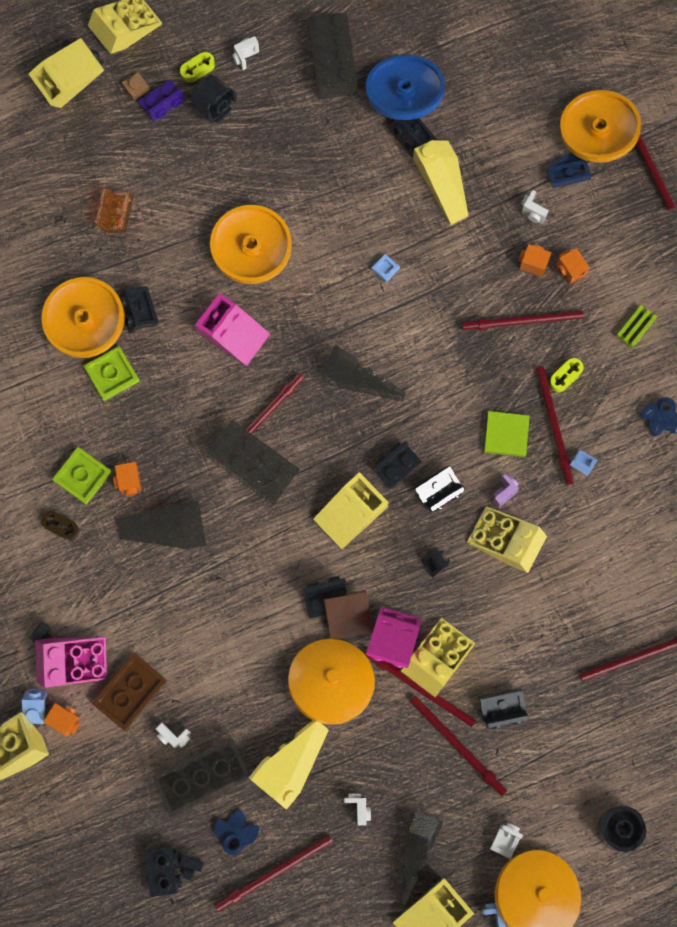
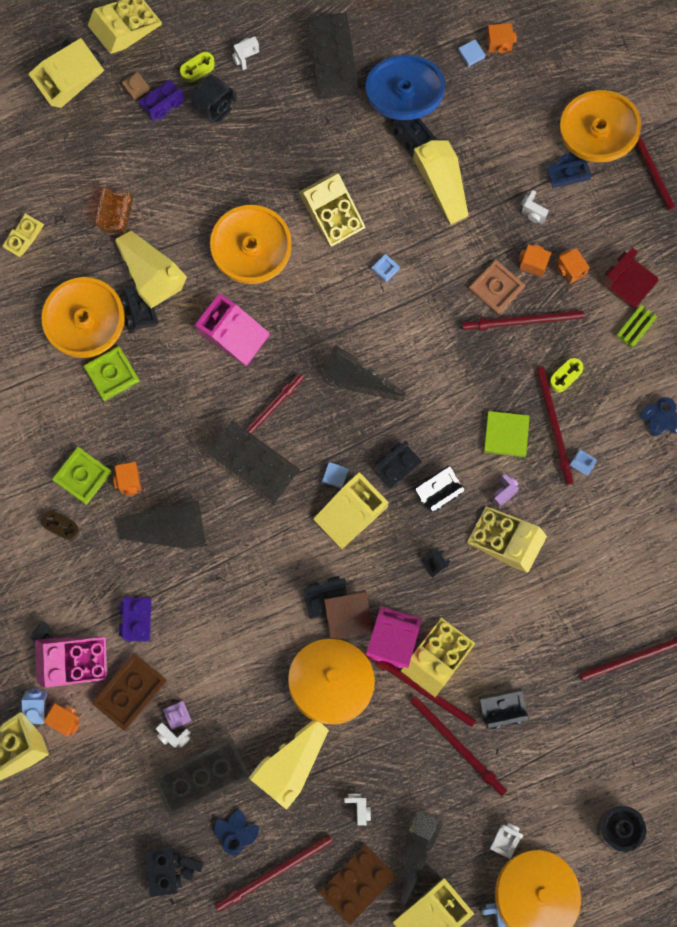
none -> light yellow slope [2,213,44,257]
none -> light yellow wedge [115,231,187,308]
none -> dark purple bracket [119,596,152,642]
none -> lavender tile [163,701,192,730]
none -> light yellow slope [299,173,366,247]
none -> reddish brown plate [319,844,397,925]
none -> light blue tile [322,462,349,489]
none -> light blue tile [458,40,485,67]
none -> nougat tile [468,259,526,315]
none -> orange brick [487,23,517,53]
none -> dark red bracket [603,247,659,308]

